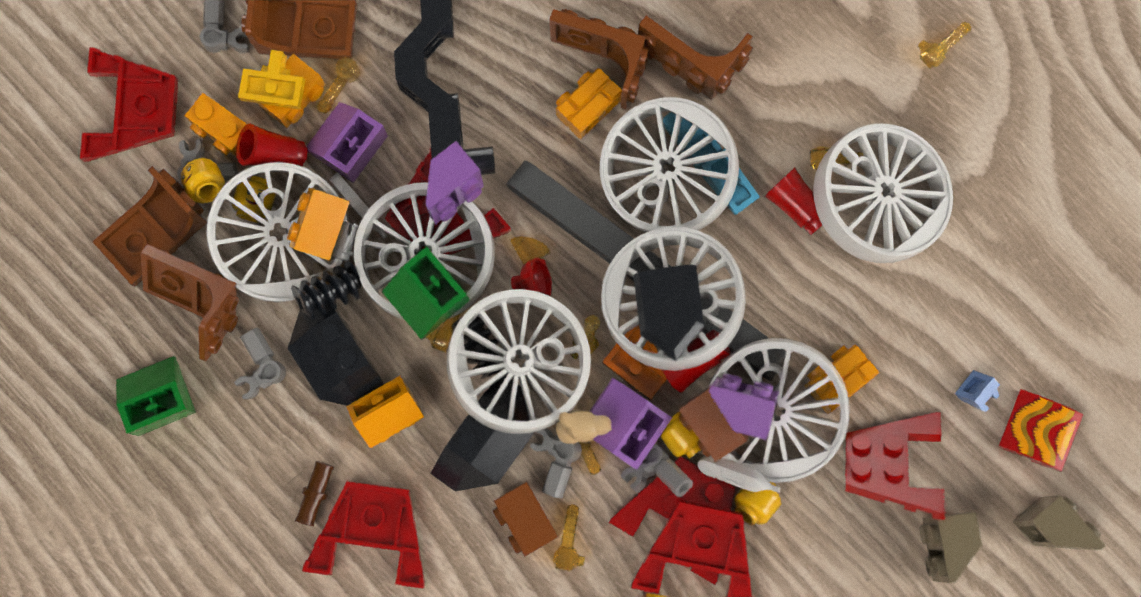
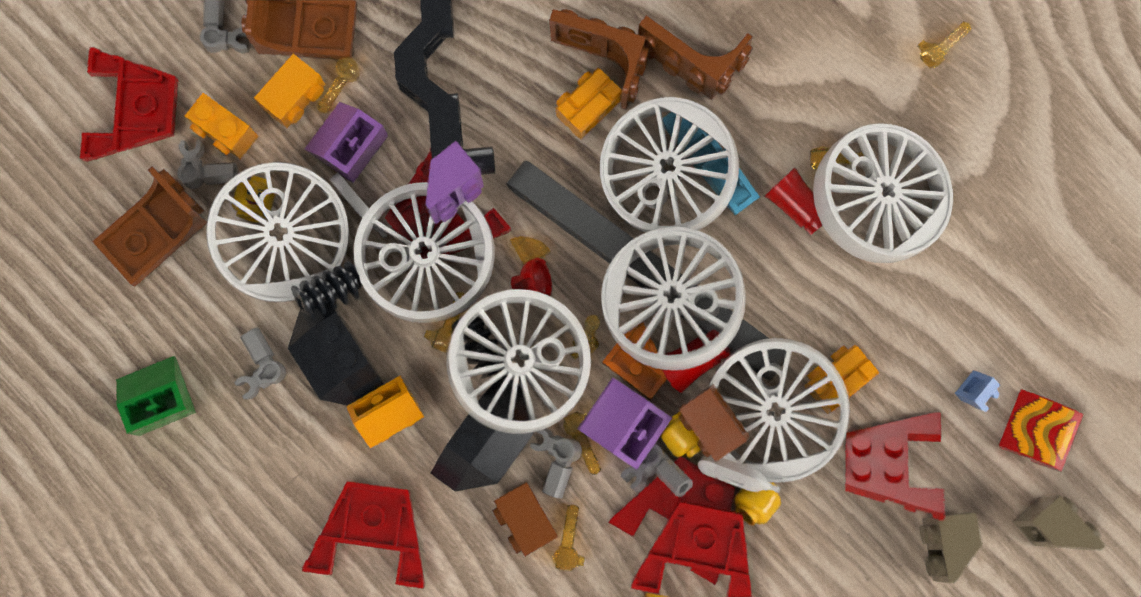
dark orange bracket [141,244,239,361] -> none
yellow head [181,158,225,204] -> none
red plant [236,123,308,167] -> none
yellow hinge [238,50,305,109] -> none
light orange brick [287,188,350,261] -> none
reddish brown pin [295,461,334,527] -> none
light grey pin [331,221,359,261] -> none
green slope [382,247,470,340] -> none
tan animal [556,411,612,444] -> none
black tile [633,264,704,362] -> none
medium lavender slope [709,374,779,440] -> none

